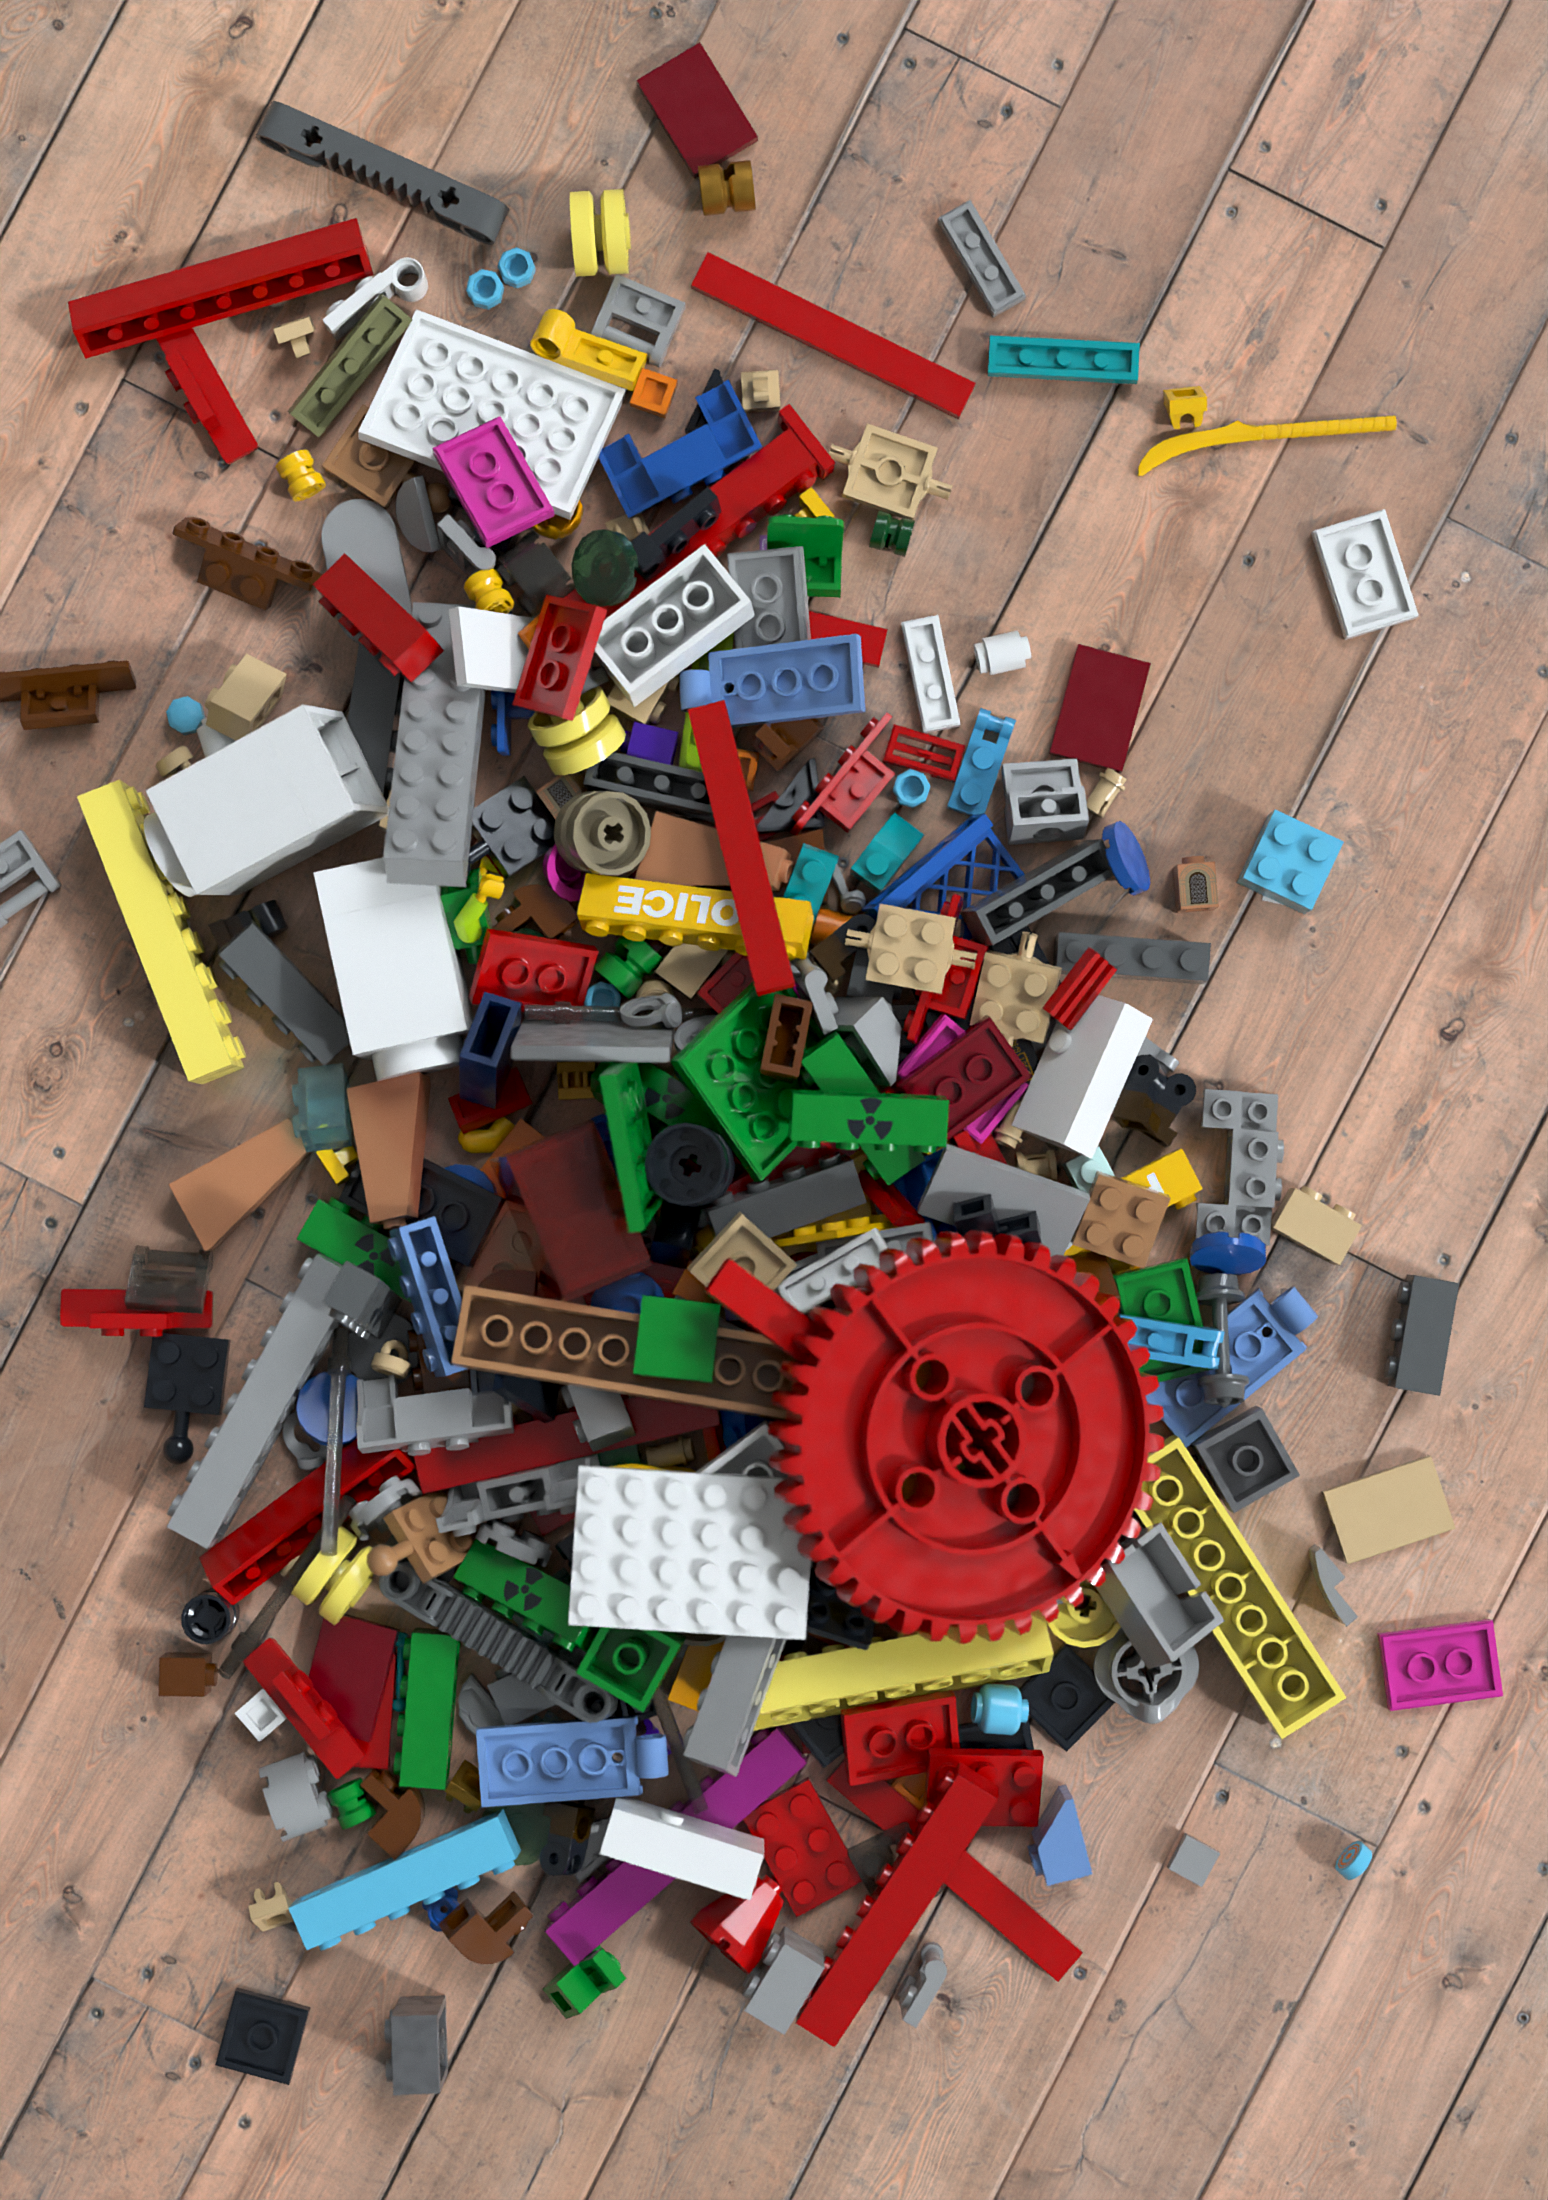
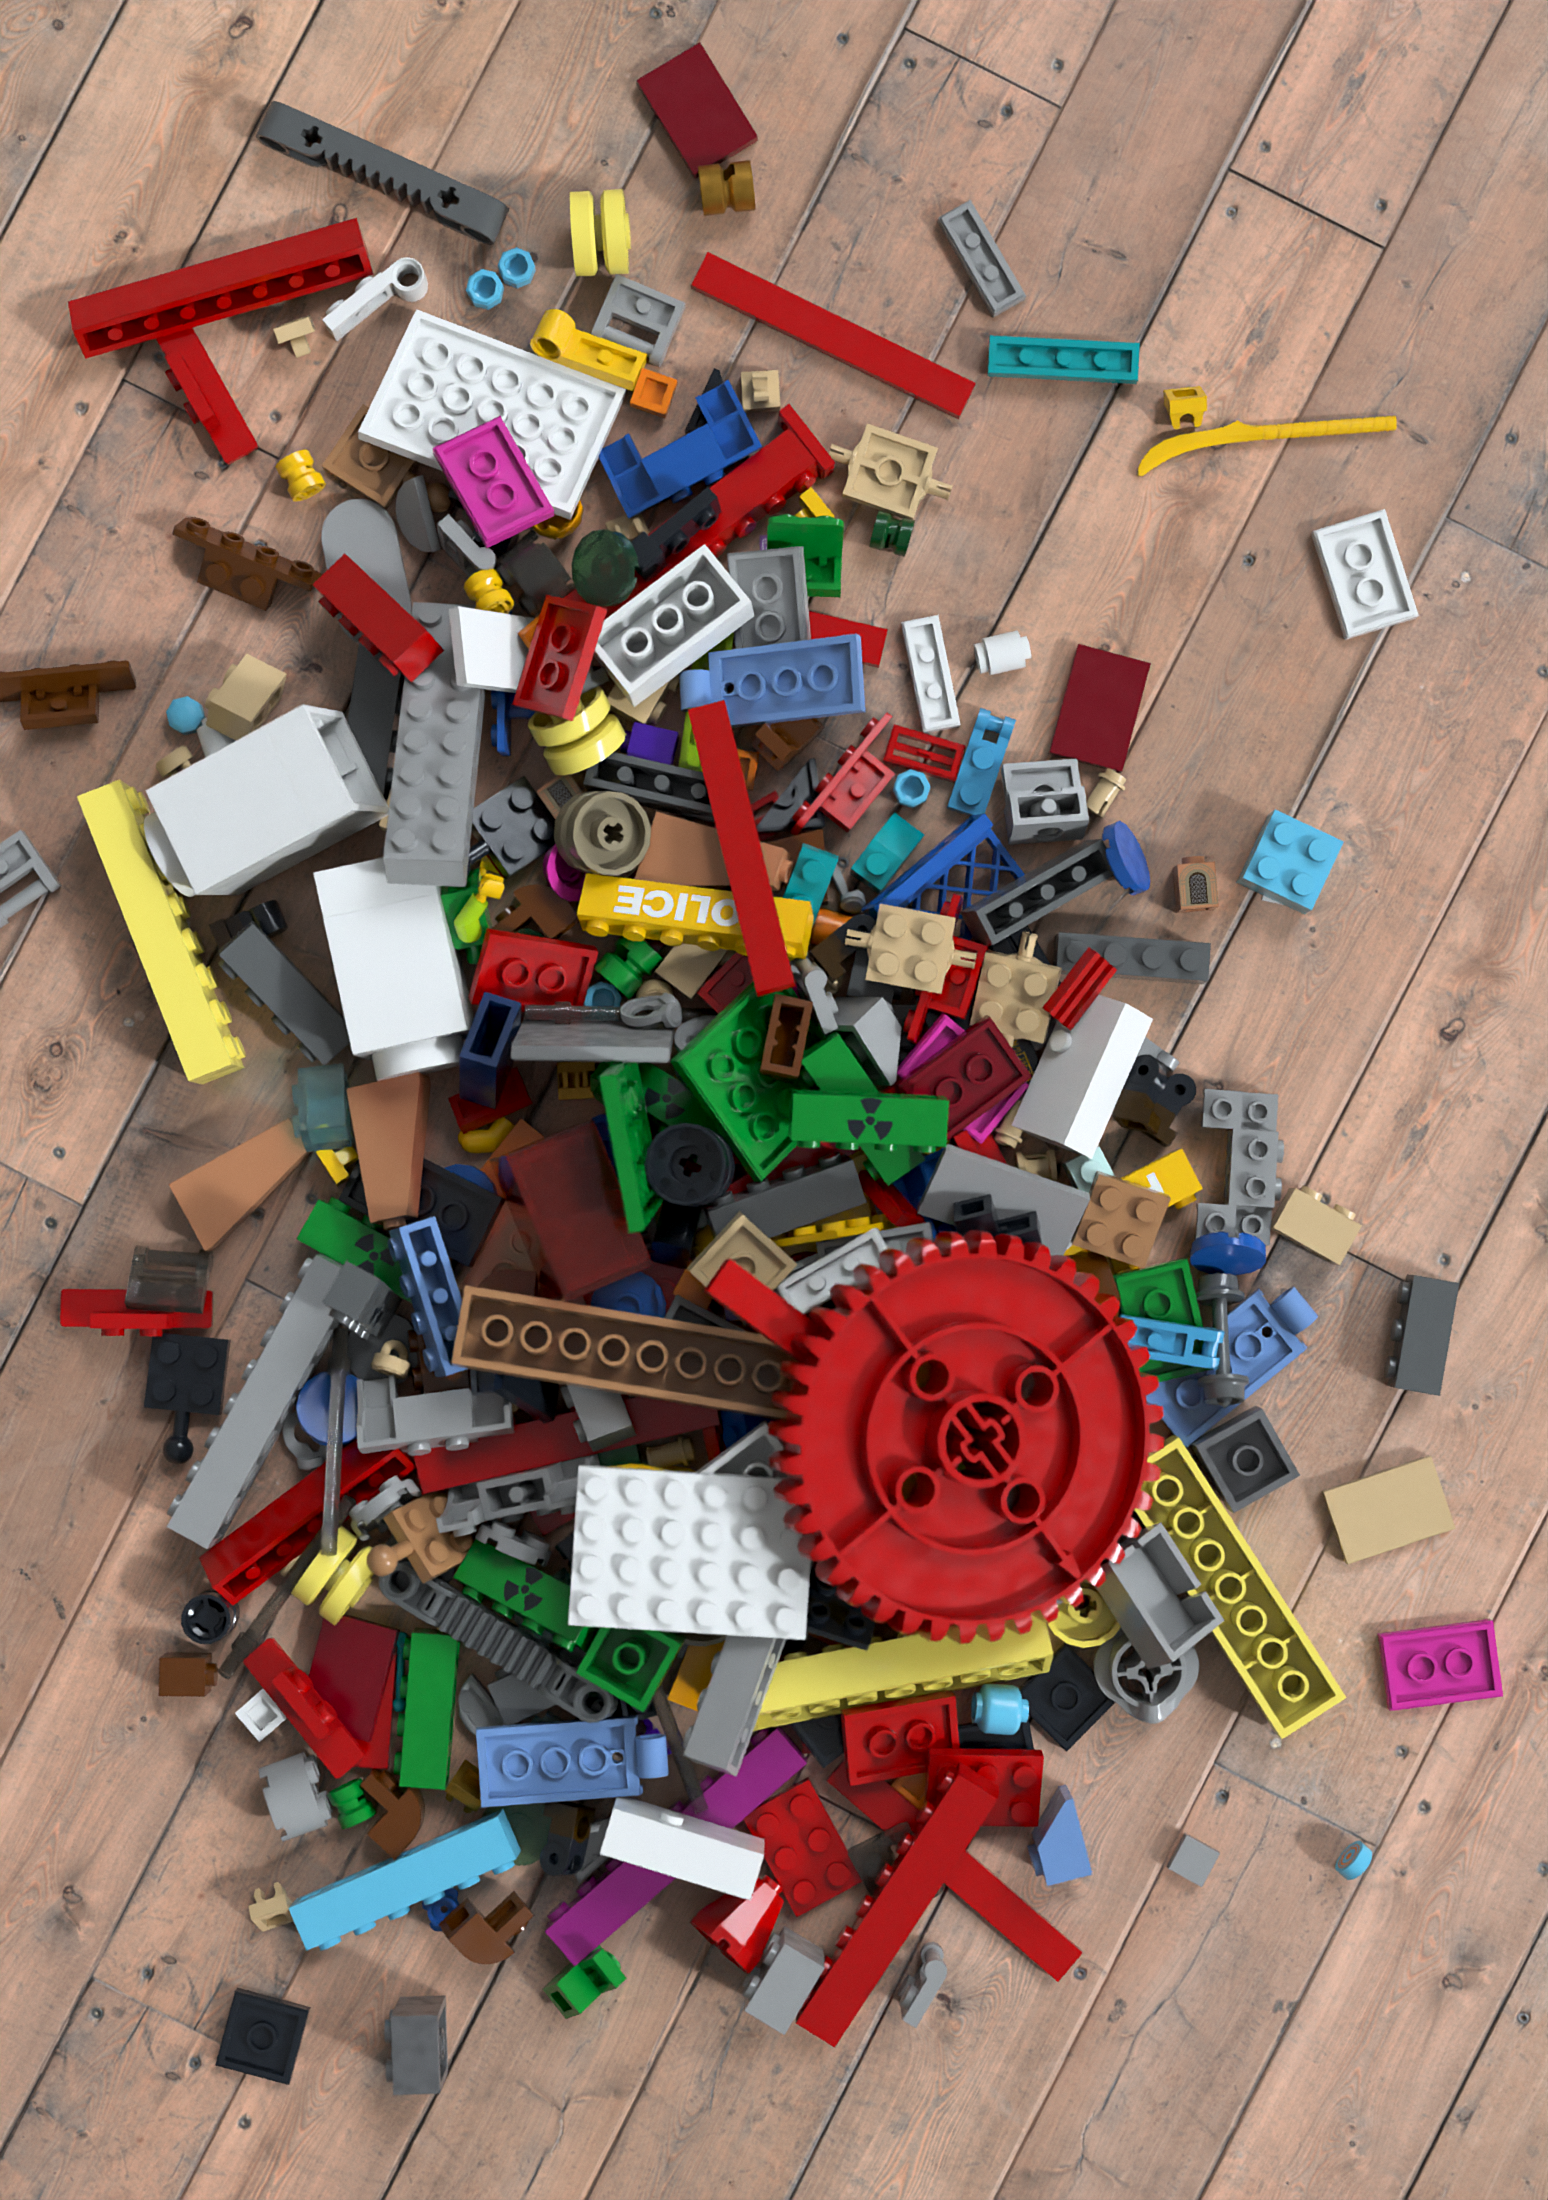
olive plate [287,293,413,437] -> none
green tile [633,1295,721,1383] -> none
light grey slope [1309,1544,1358,1627] -> none

